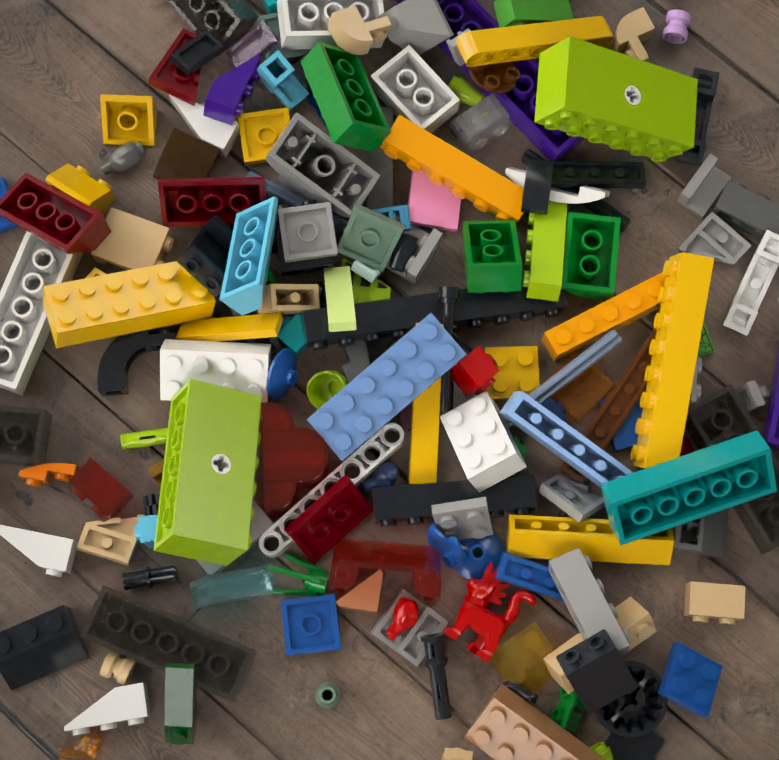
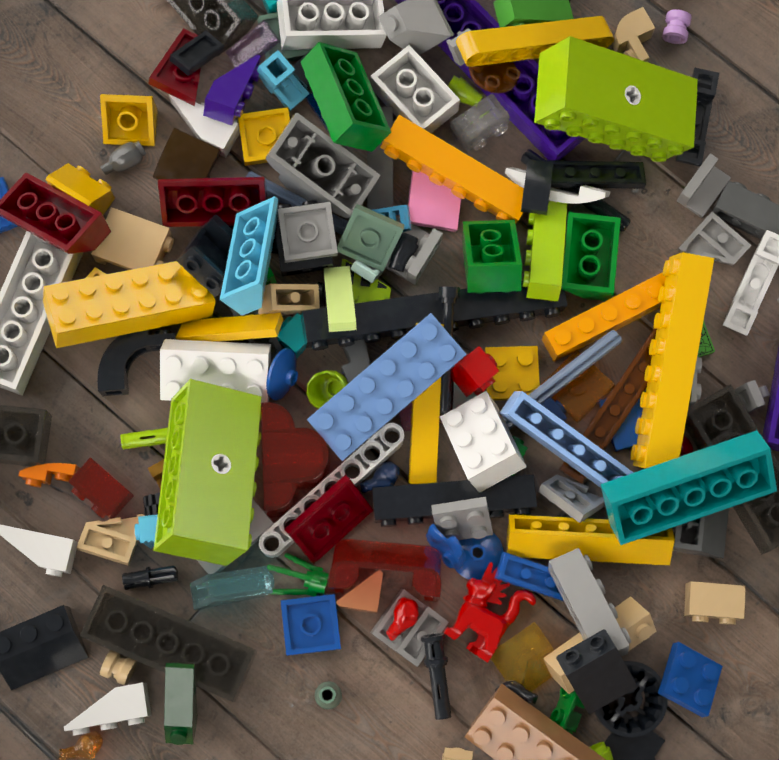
tan brick [327,5,392,55] -> none

